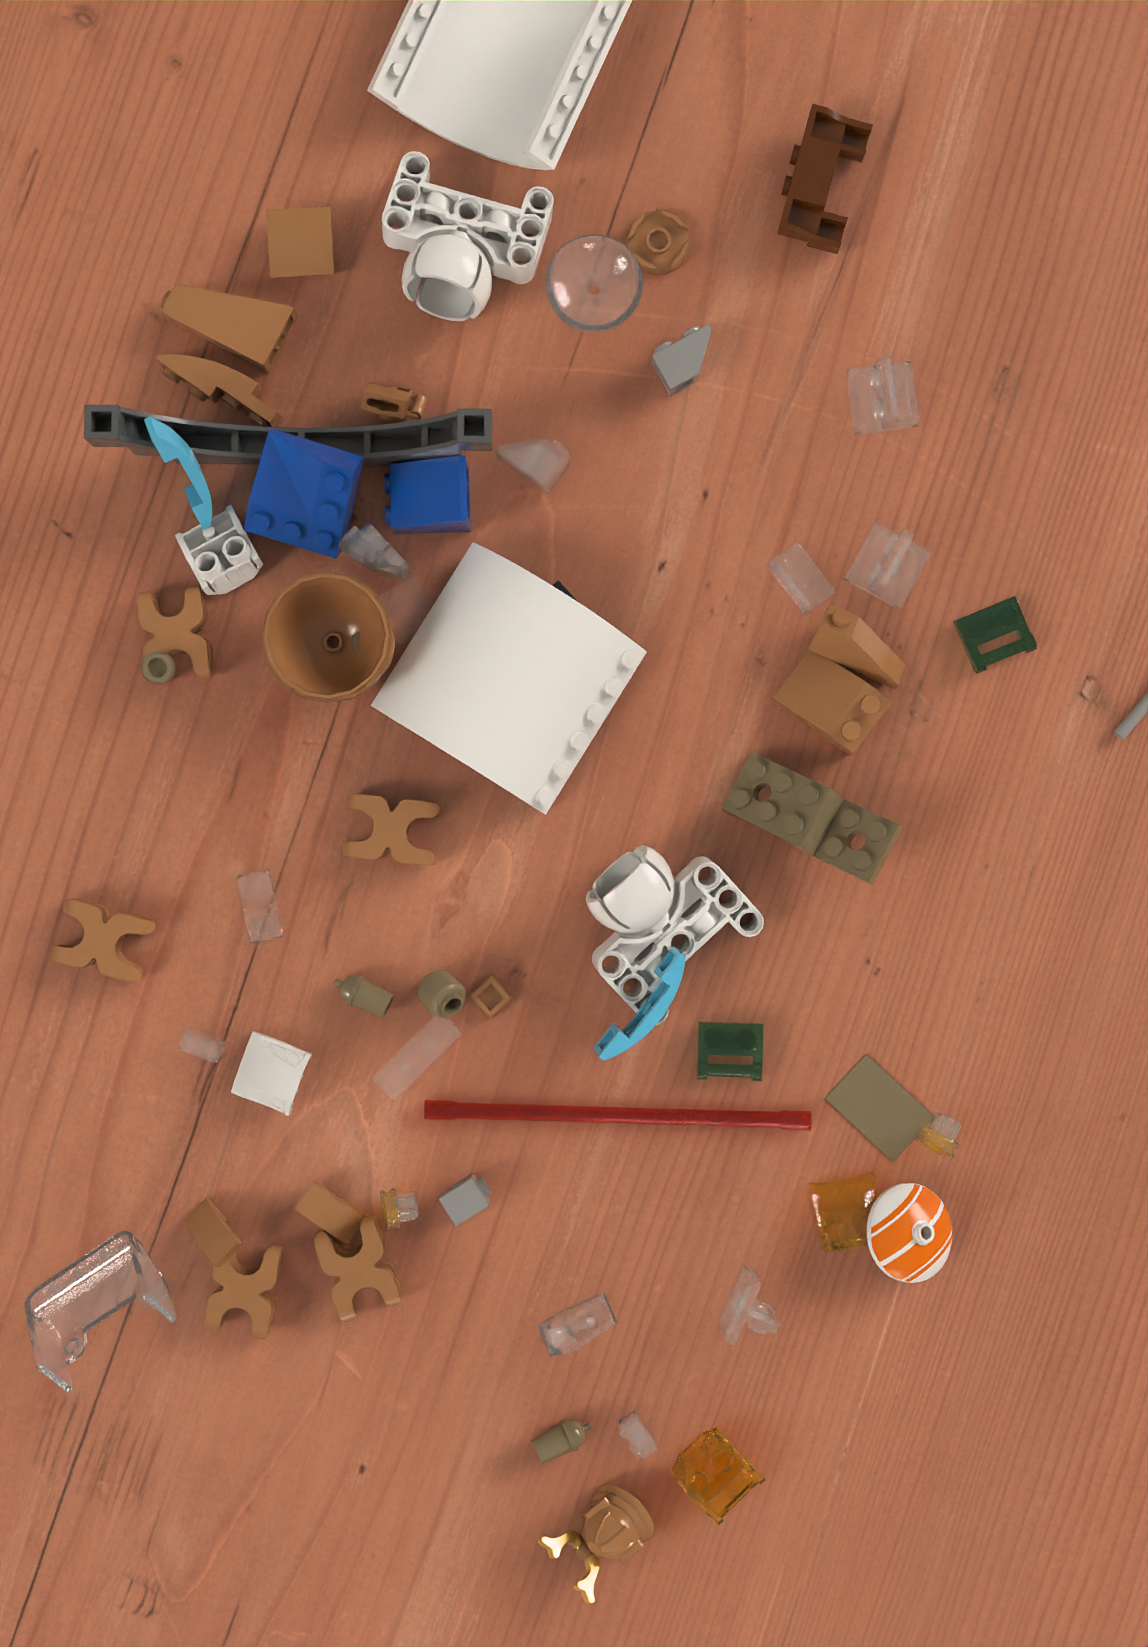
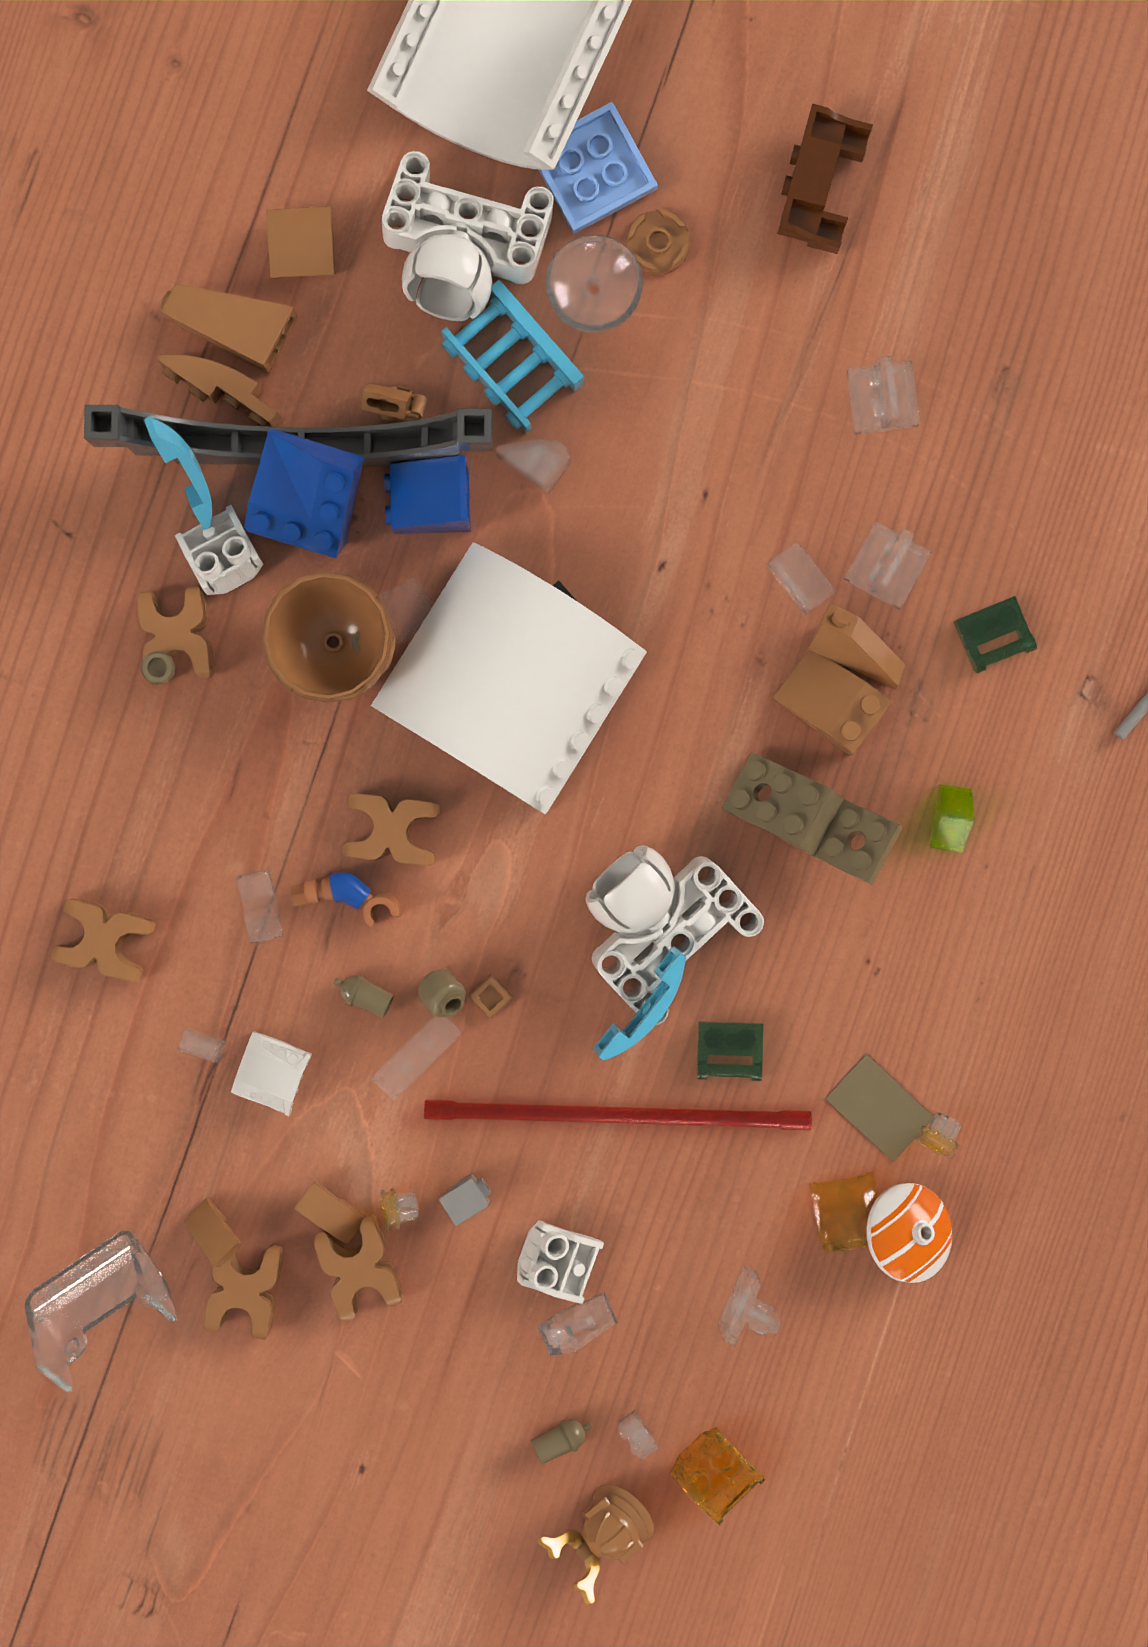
clear slope [338,522,414,581] -> none
light grey slope [651,324,712,397] -> none
none -> nougat piece [291,872,401,928]
none -> medium azure fence [441,280,584,434]
none -> white slope [517,1220,604,1304]
none -> light blue plate [538,102,658,235]
none -> clear neon green slope [930,784,974,852]

